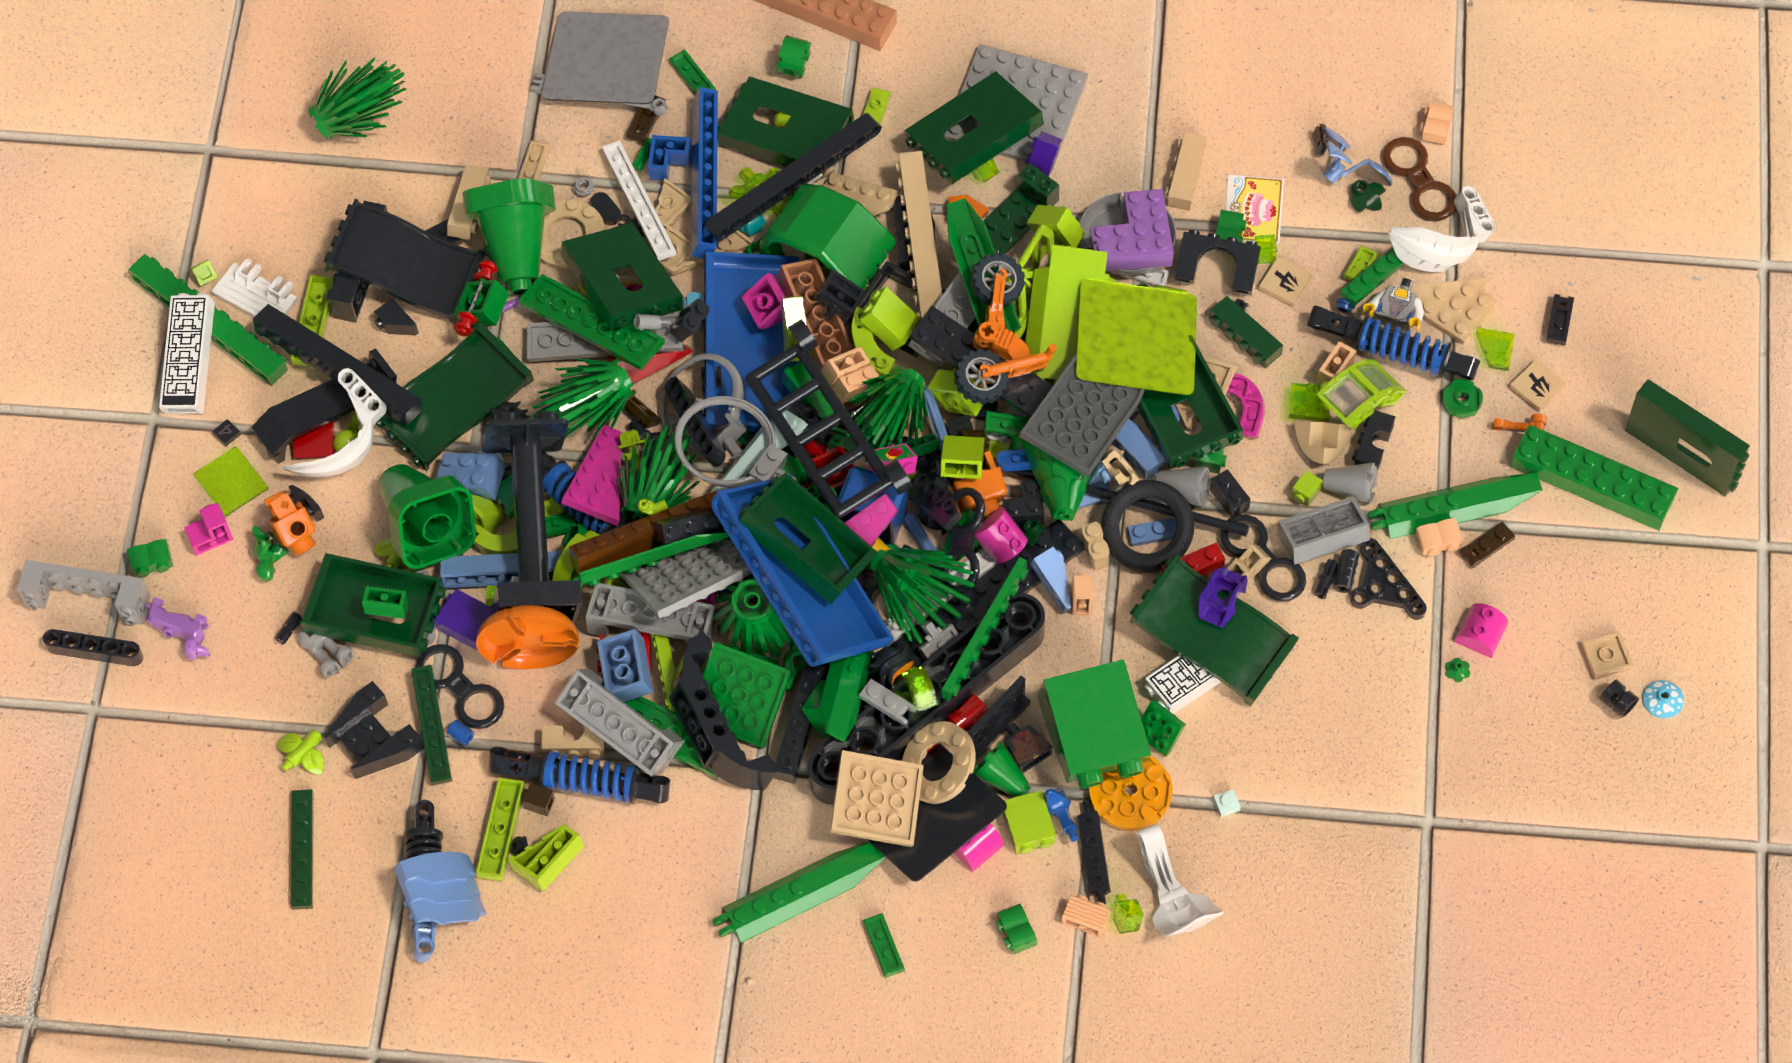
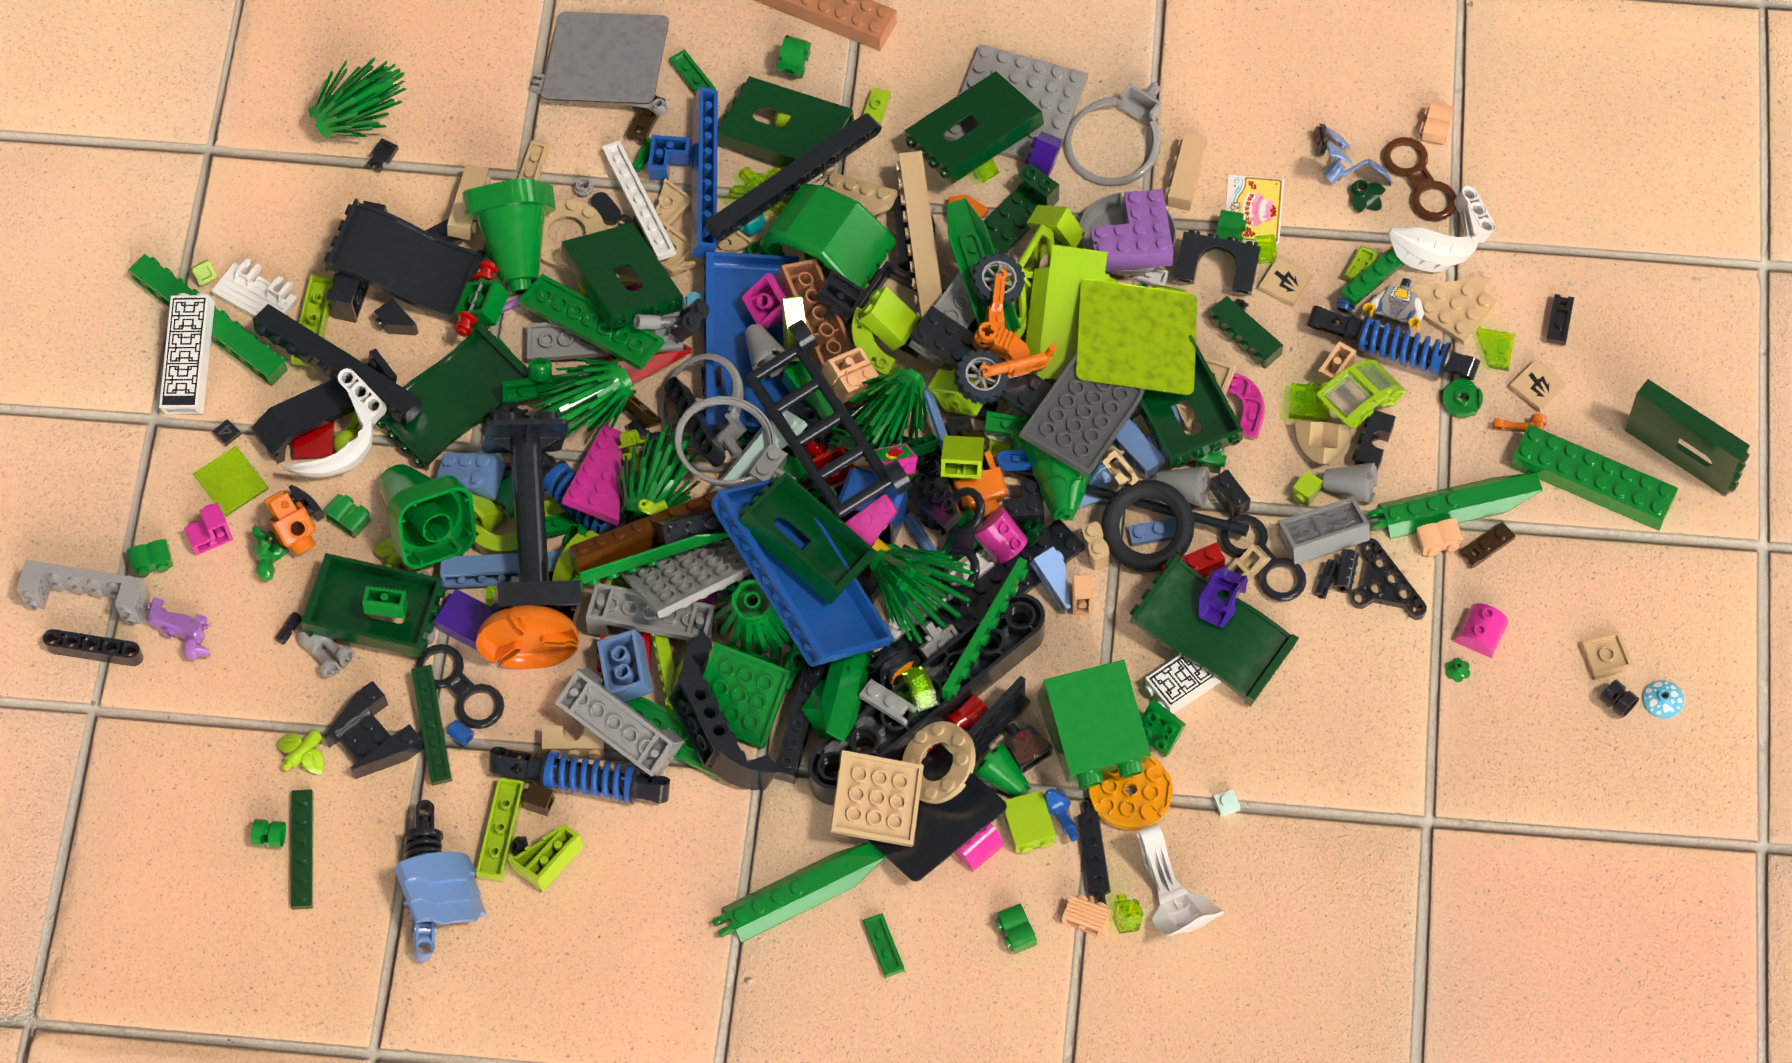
none -> green wheel [251,819,286,848]
none -> green brick [323,493,371,538]
none -> black plate [368,138,399,173]
none -> green plate [501,357,579,403]
none -> light grey cone [745,324,788,379]
none -> light grey brick [1065,82,1161,186]

